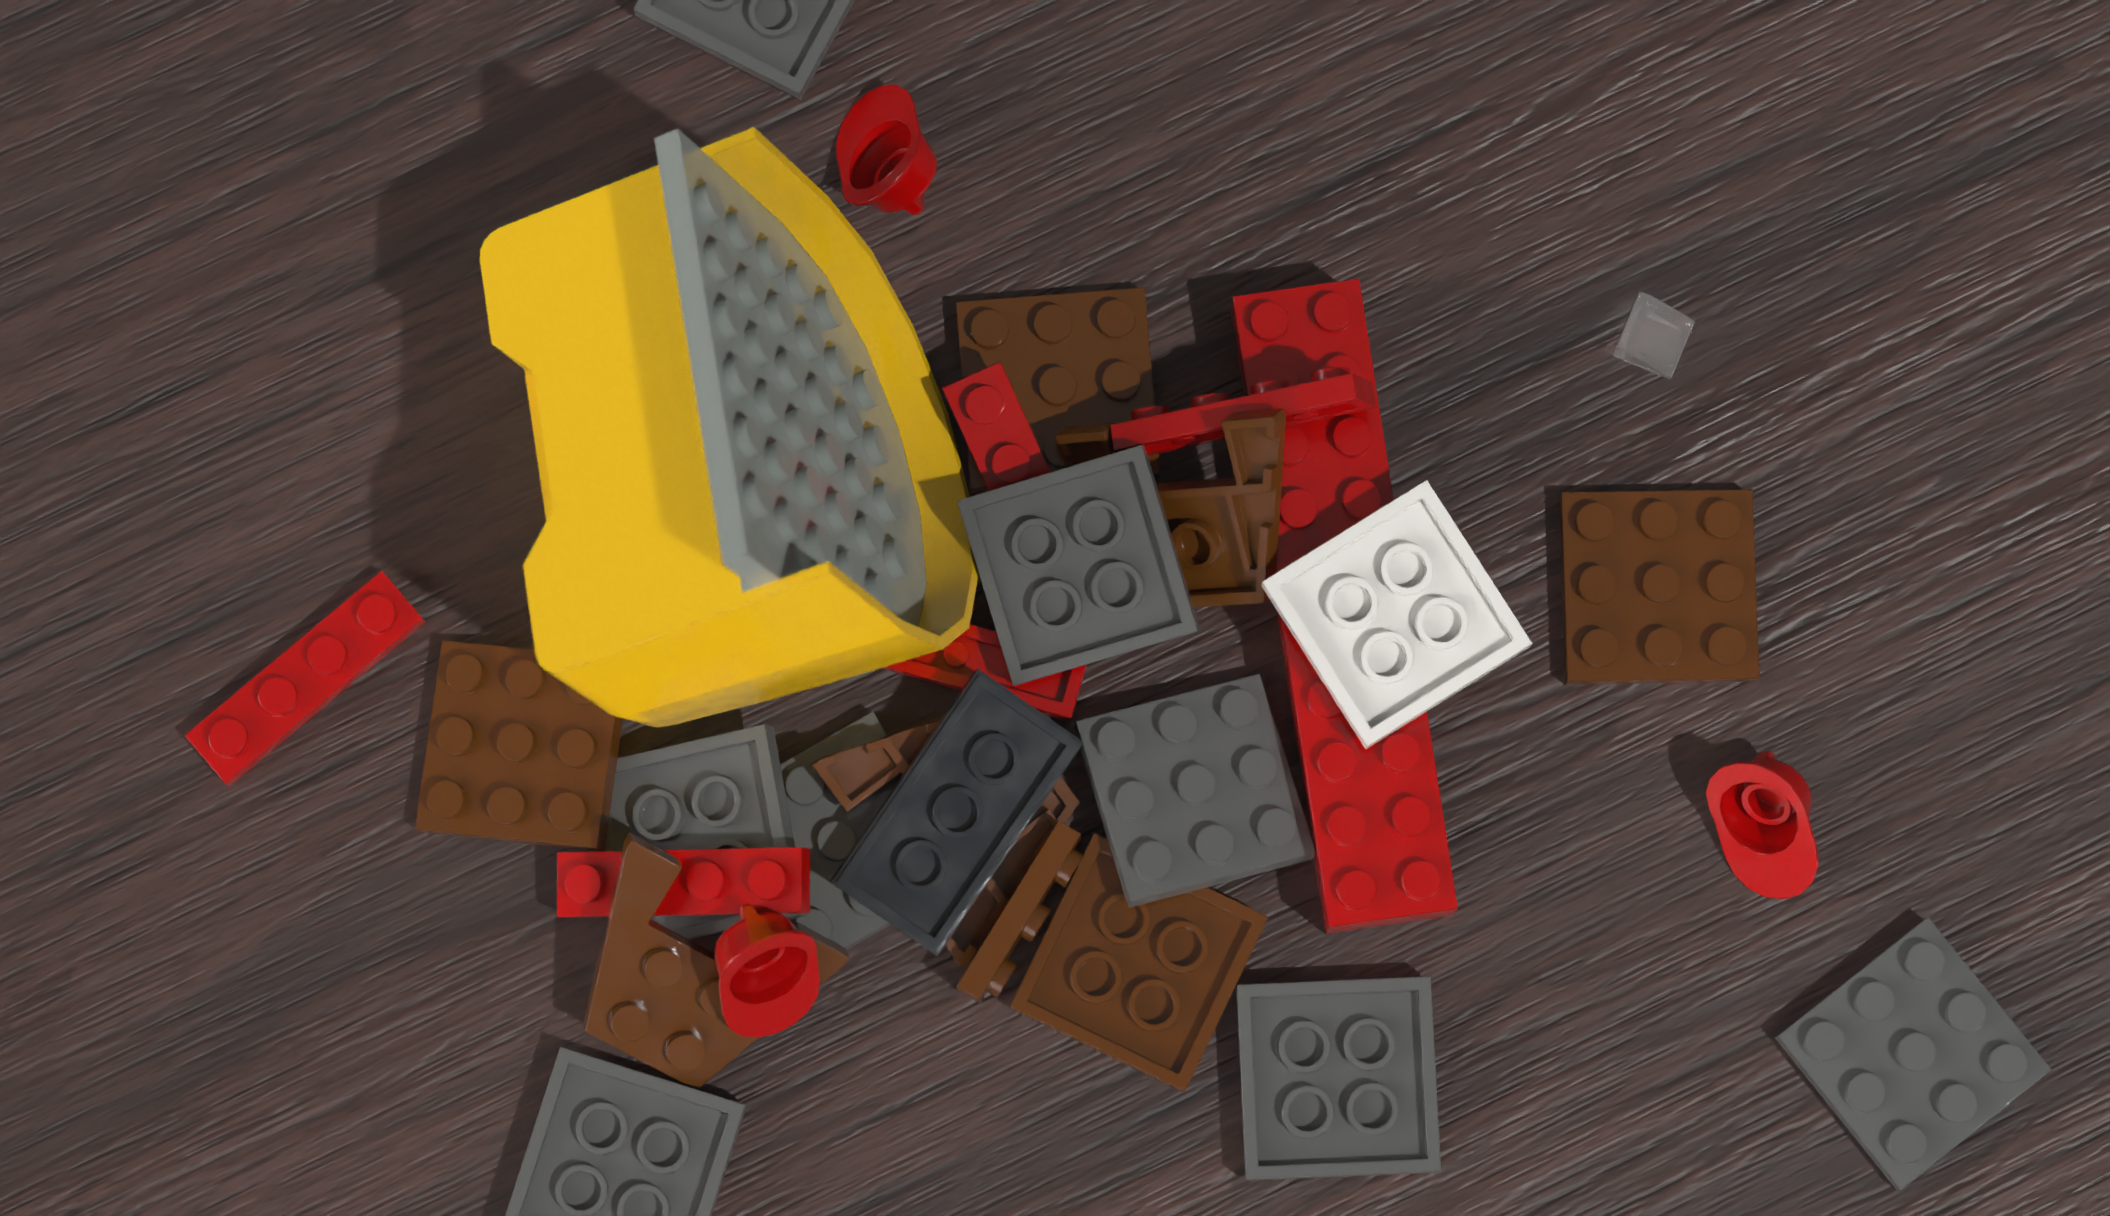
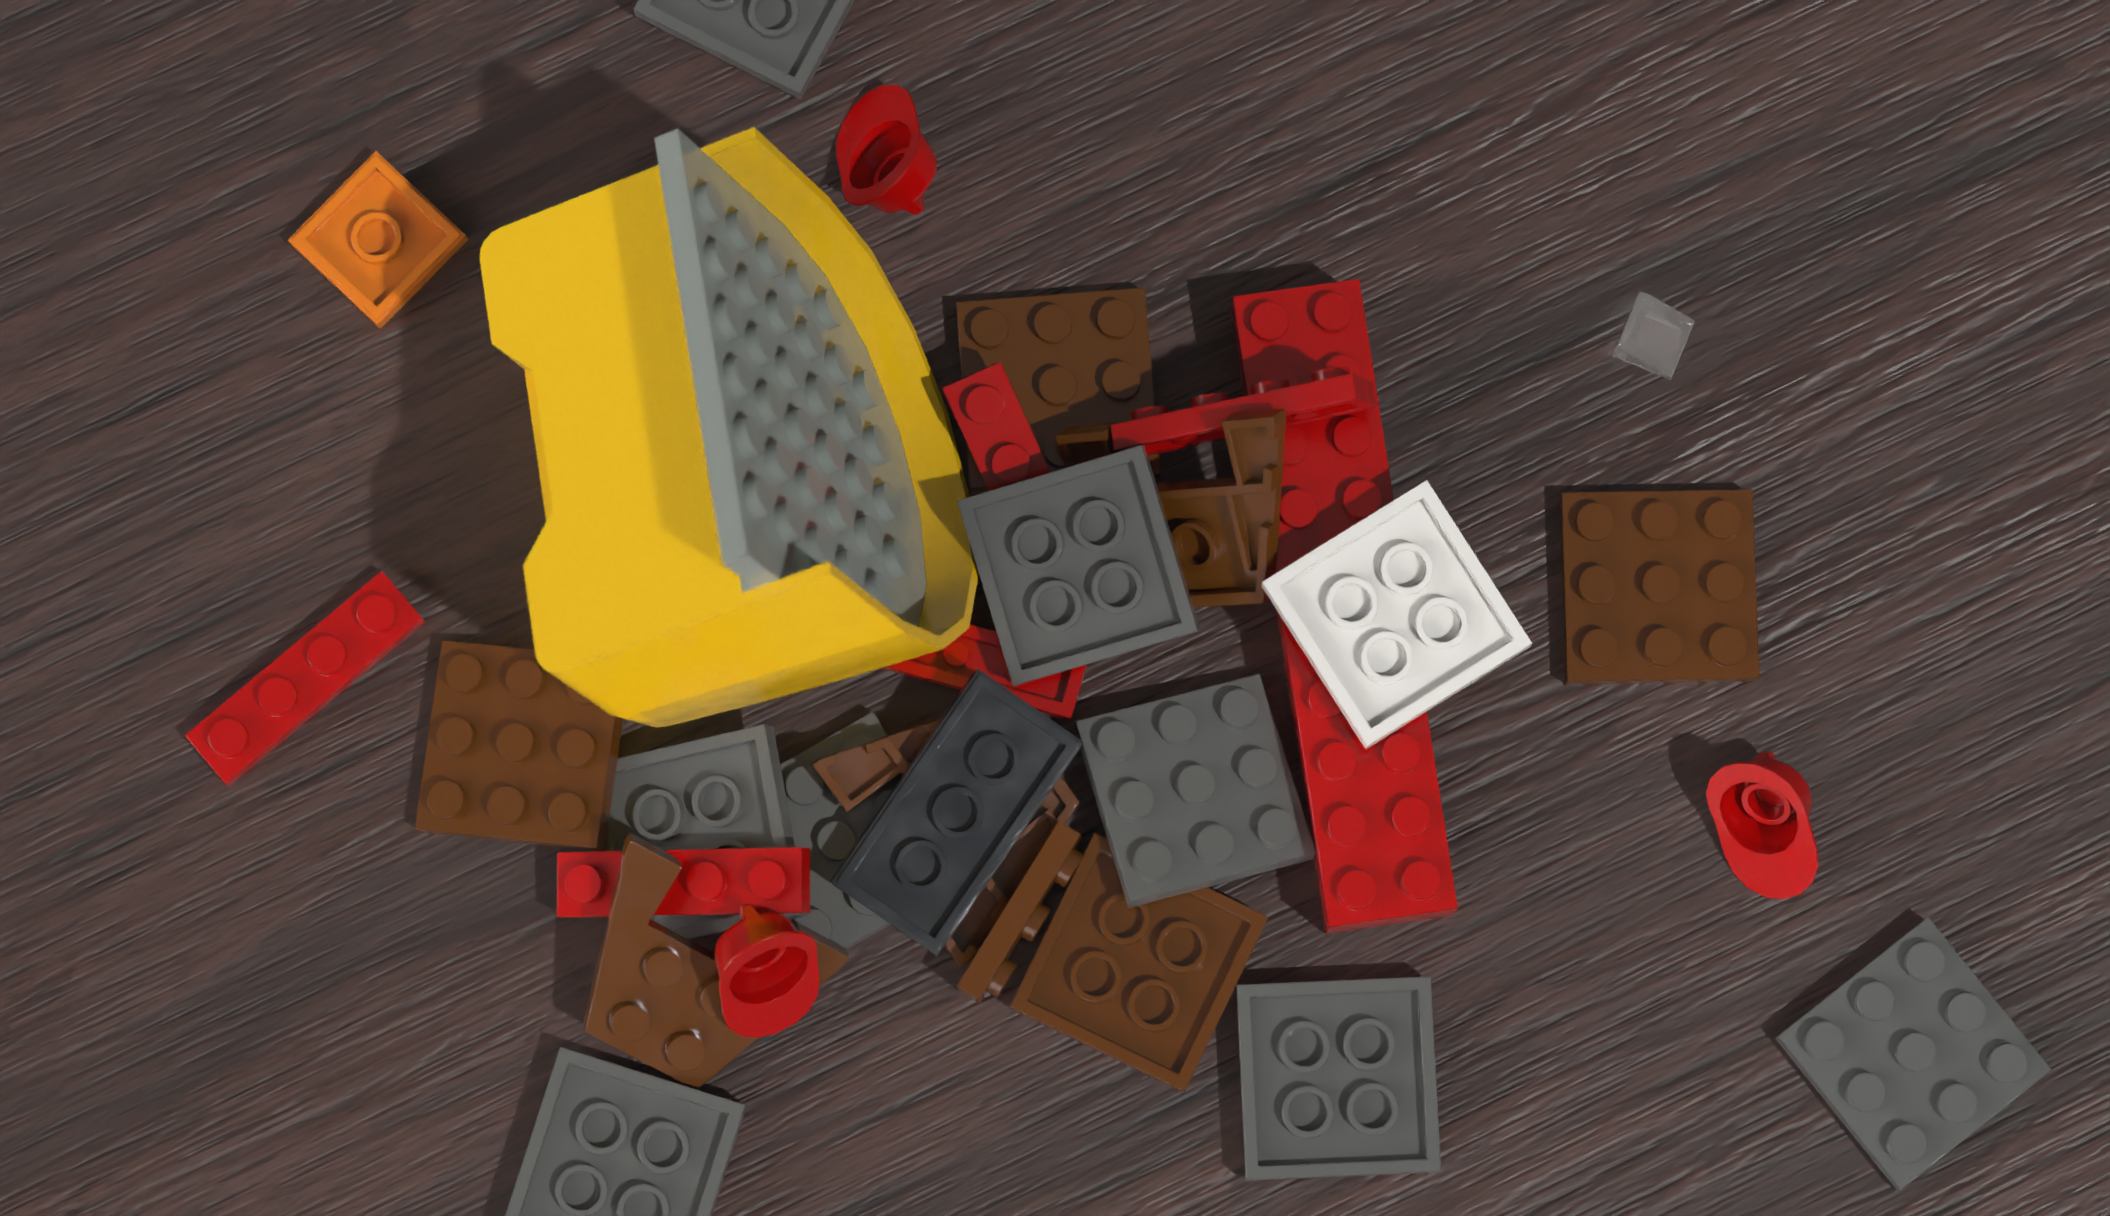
none -> orange tile [288,151,468,329]

